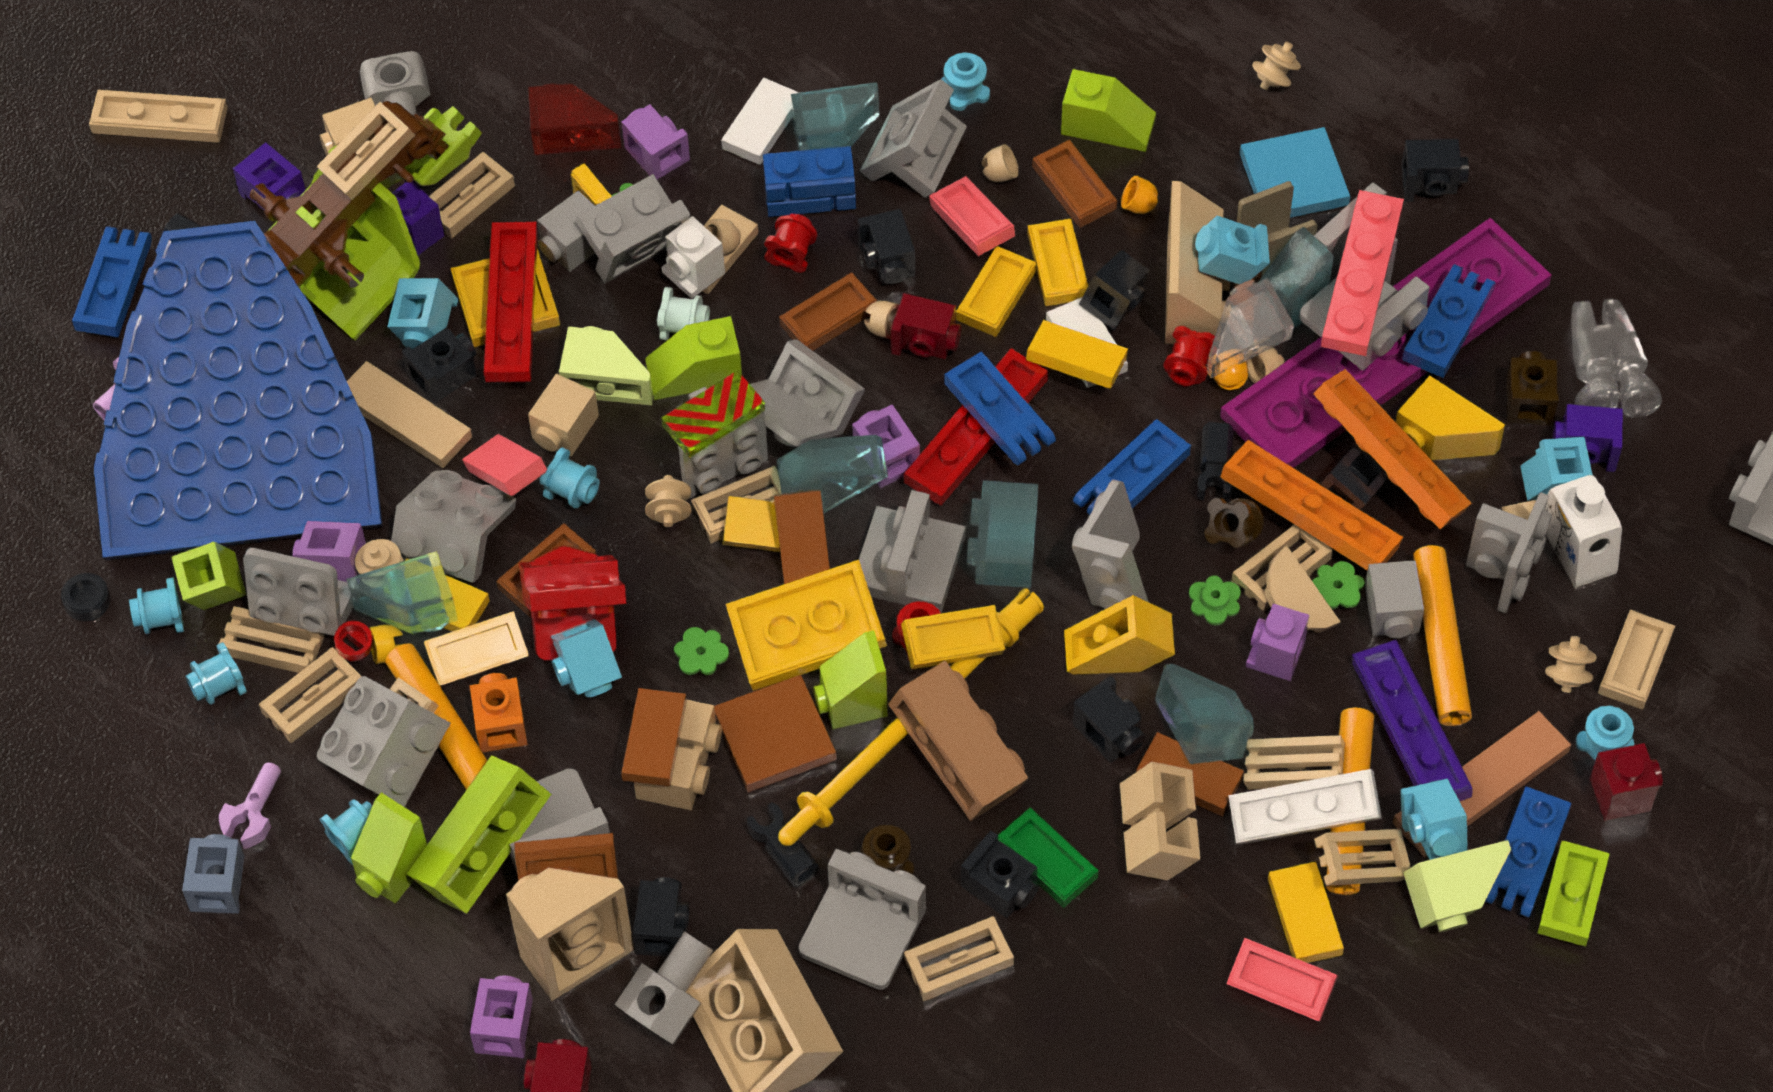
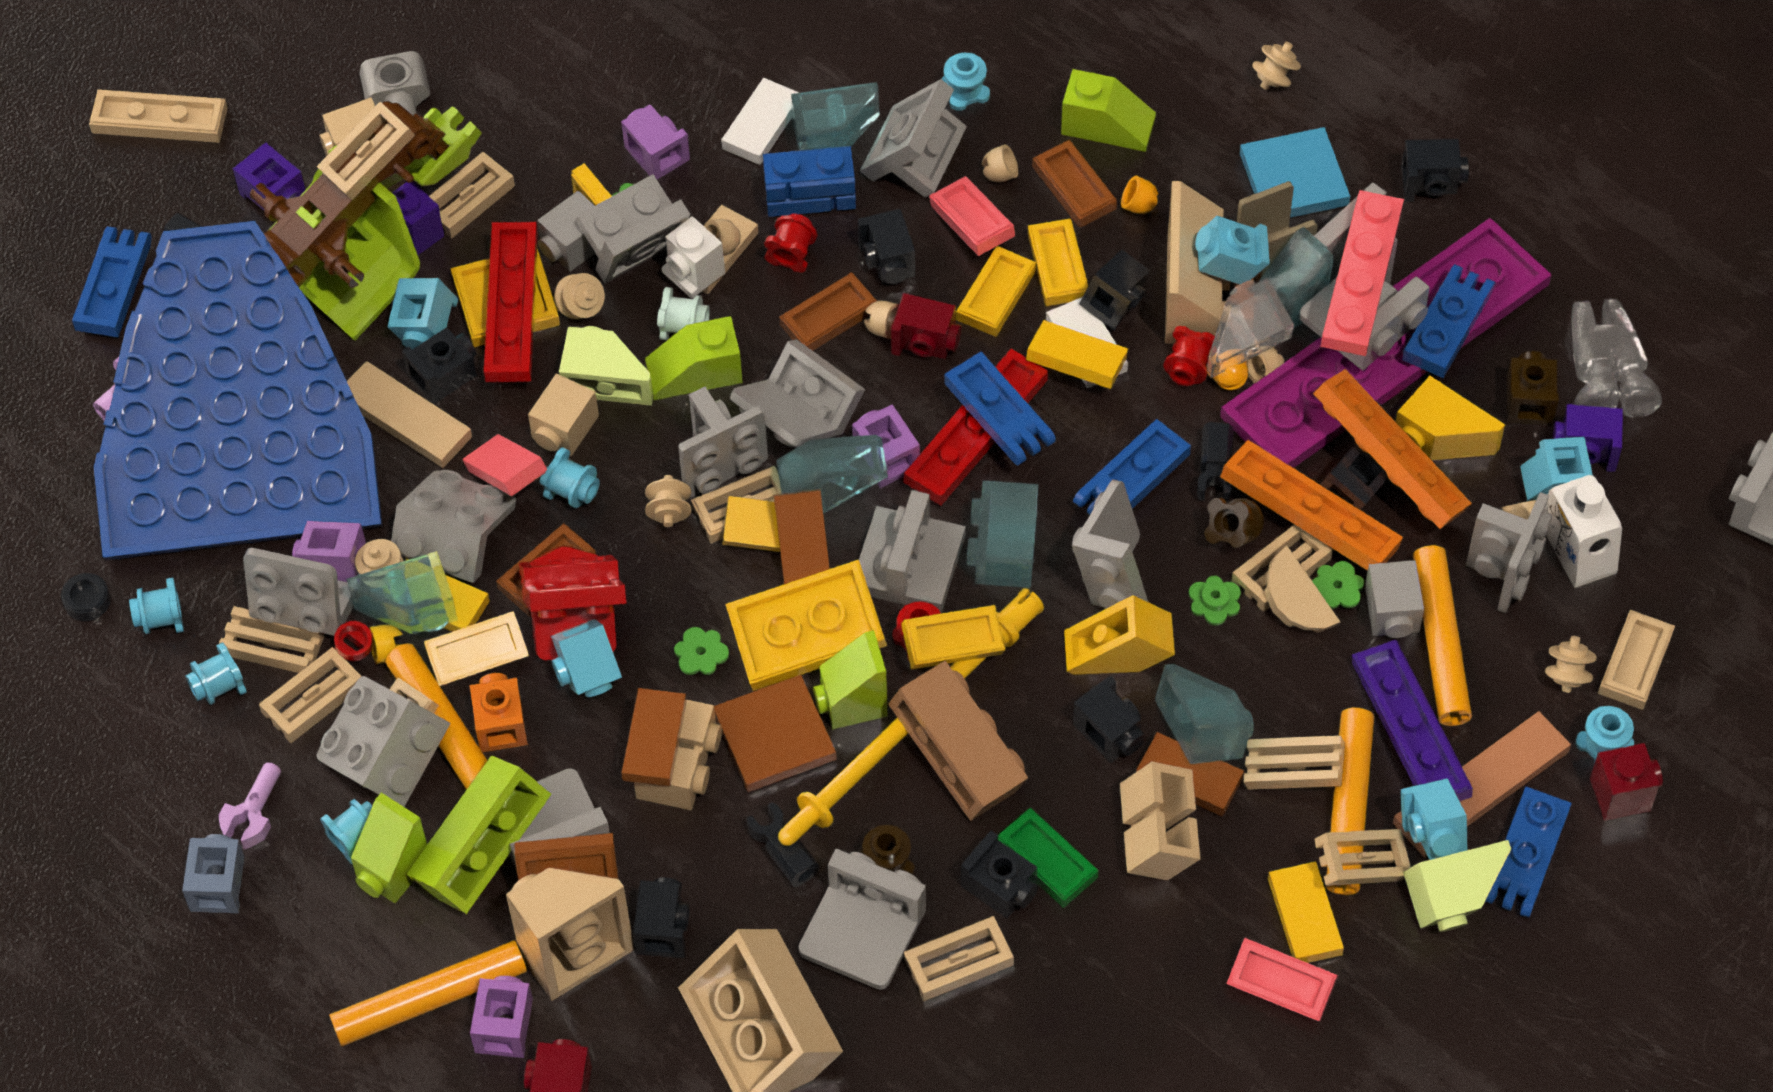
lime brick [172,541,246,610] -> none
clear red slope [528,83,621,155] -> none
light grey piece [615,931,713,1045] -> none
tile [661,370,765,458] -> none
white tile [1228,769,1382,845] -> none
medium lavender brick [1246,604,1309,681] -> none
lime plate [1537,840,1610,947] -> none
none -> light orange piece [329,940,527,1047]
none -> tan wheel [554,273,605,319]

